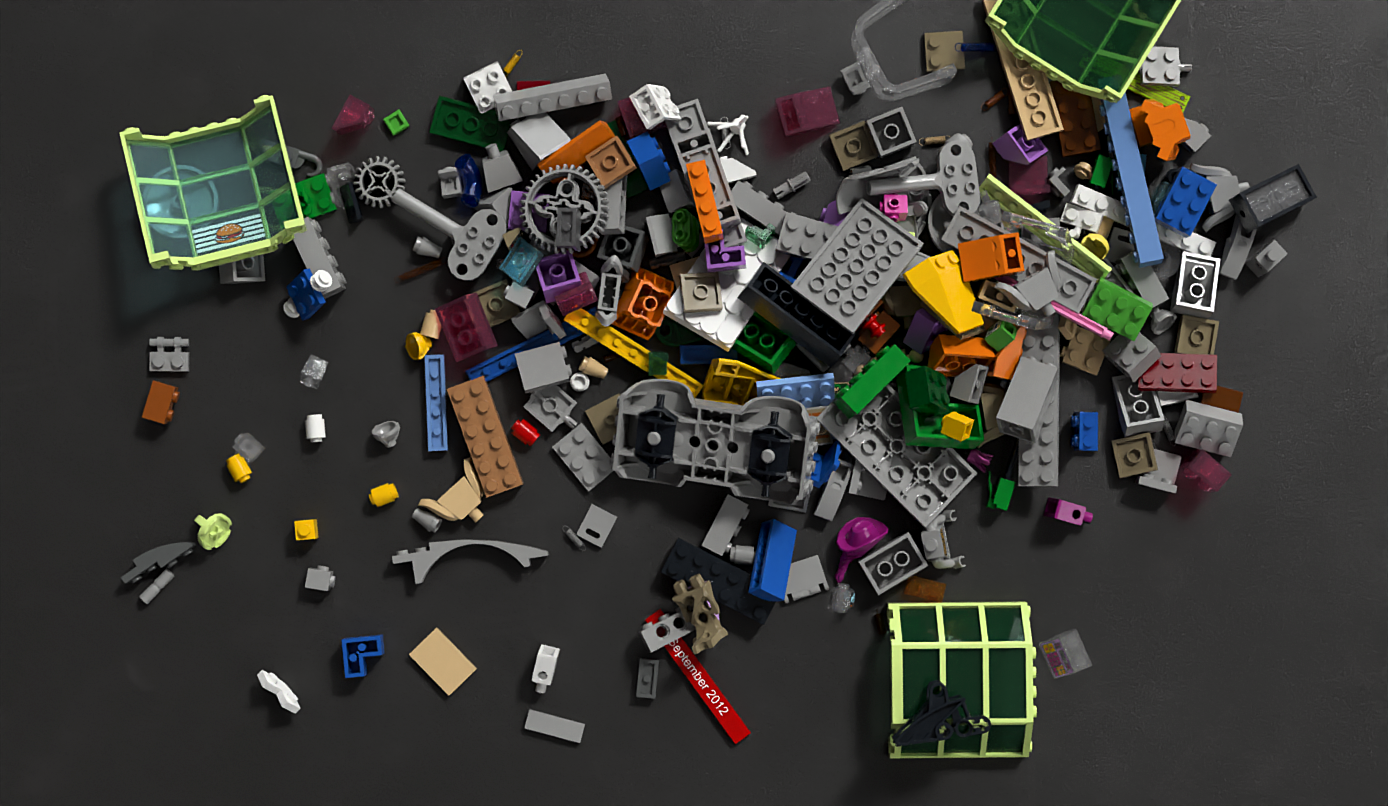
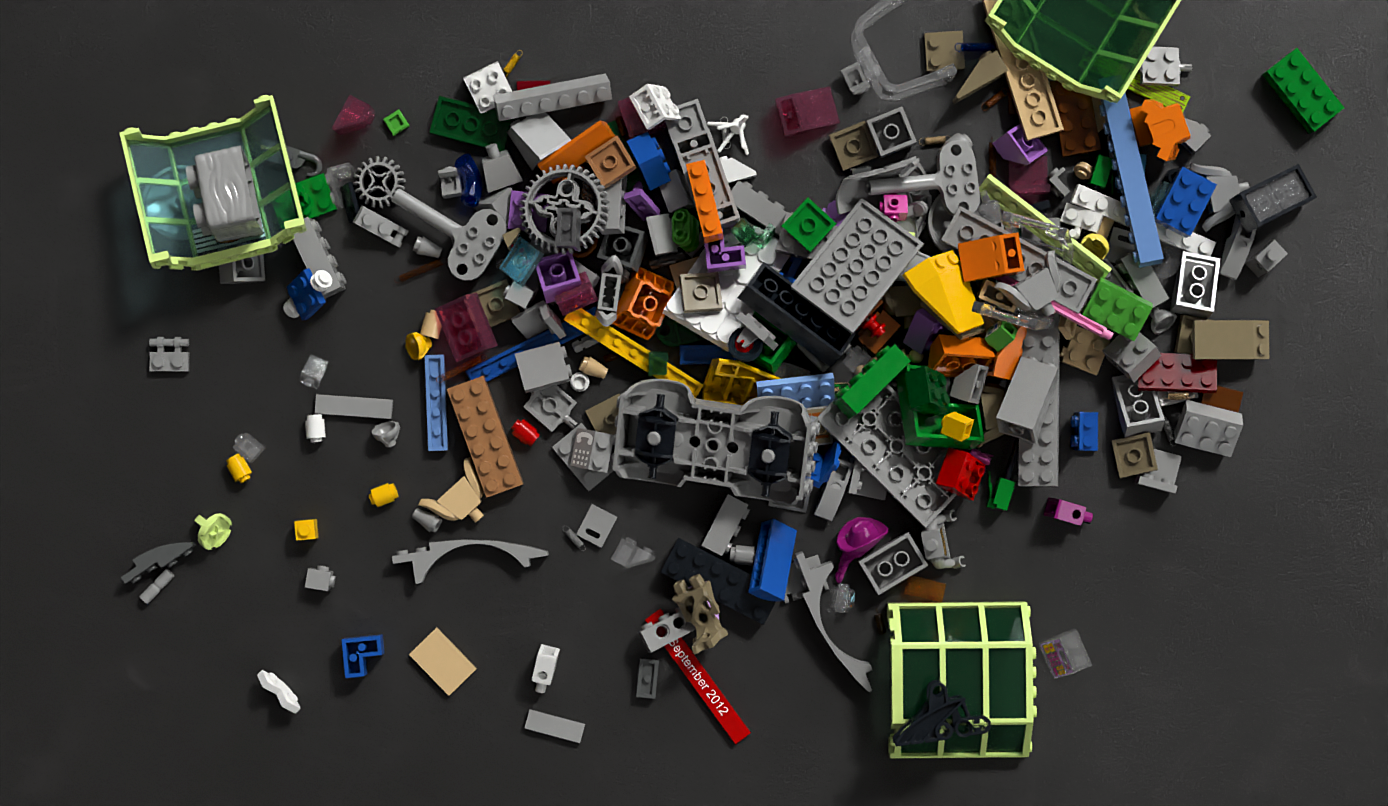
dark orange brick [142,381,180,424] -> none
light grey axle [773,172,810,199] -> none
clear pink brick [1180,449,1232,492] -> none
none -> light grey brick [186,145,263,242]
none -> light grey tile [315,394,393,419]
none -> light grey plate [353,206,409,248]
none -> dark orange piece [436,354,487,383]
none -> light grey slope [570,428,614,473]
none -> clear slope [611,537,656,568]
none -> medium lavender tile [624,181,660,221]
none -> plate [728,312,778,362]
none -> clear green panel [730,218,765,248]
none -> green plate [781,197,837,253]
none -> light grey slope [793,551,872,692]
none -> red slope [936,448,986,501]
none -> dark tan slope [953,50,1008,104]
none -> tan piece [1162,392,1195,400]
none -> dark tan slope [1192,320,1269,360]
none -> green brick [1262,48,1344,134]

